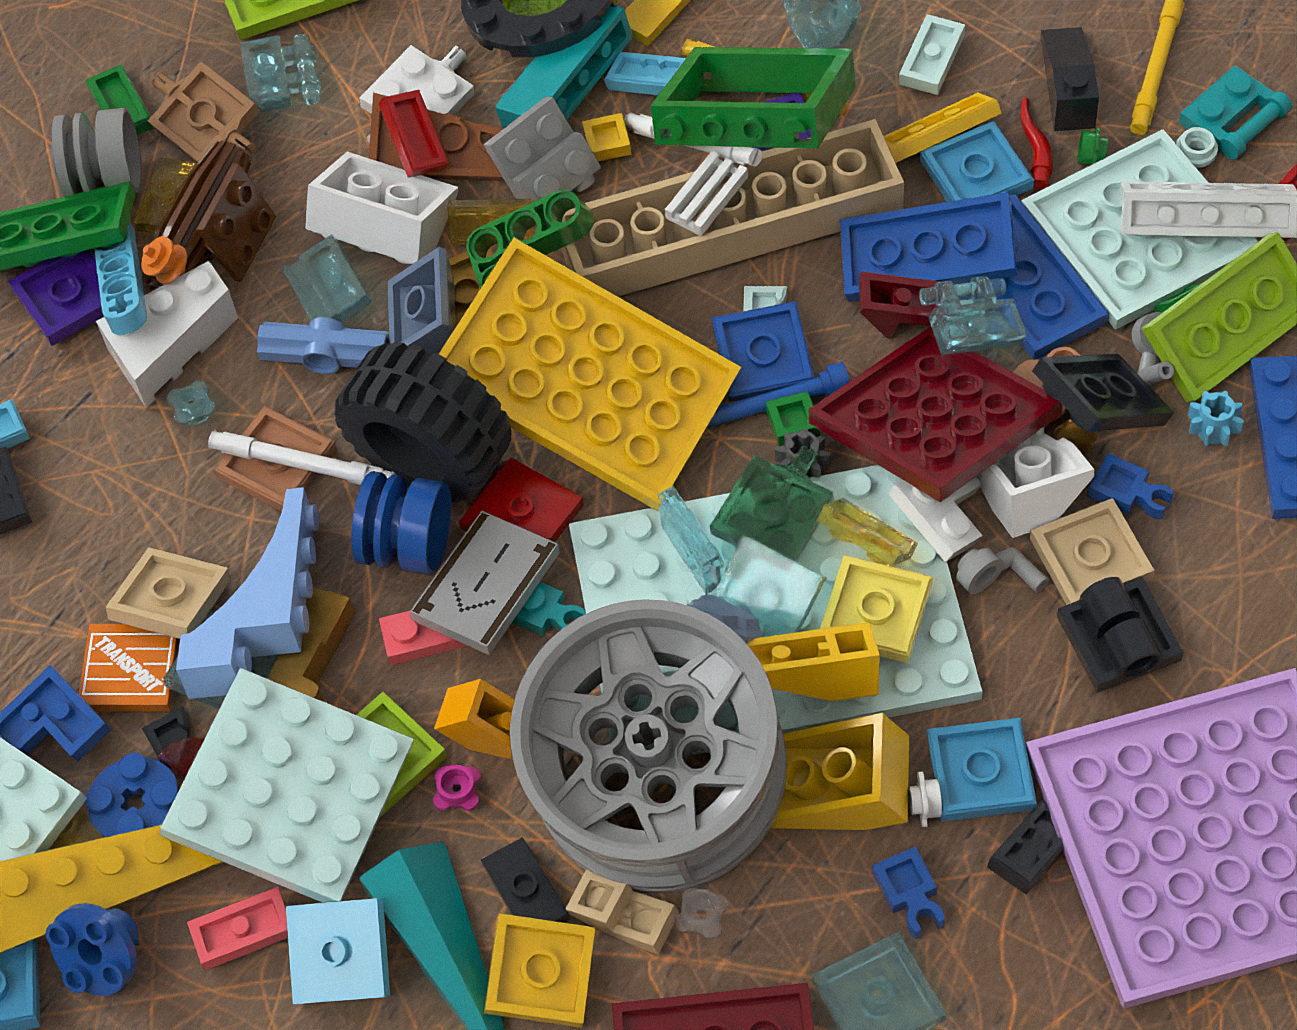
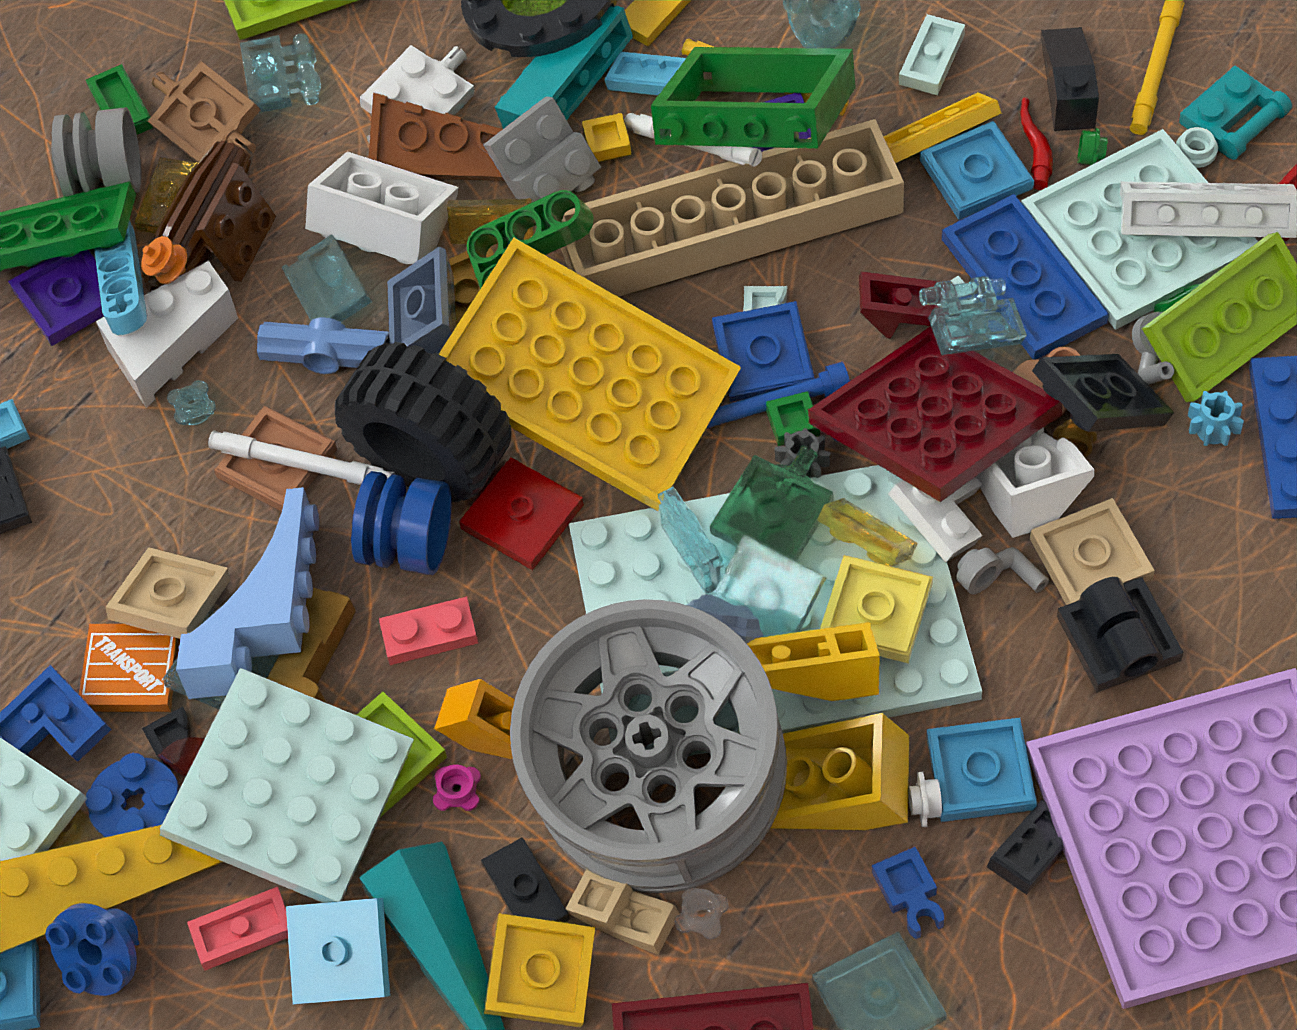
red tile [378,90,449,178] -> none
light grey tile [410,511,560,655] -> none
teal plate [512,582,586,636] -> none
white tile [665,151,748,236] -> none
blue plate [840,192,1018,302] -> none
blue plate [1088,453,1174,519] -> none

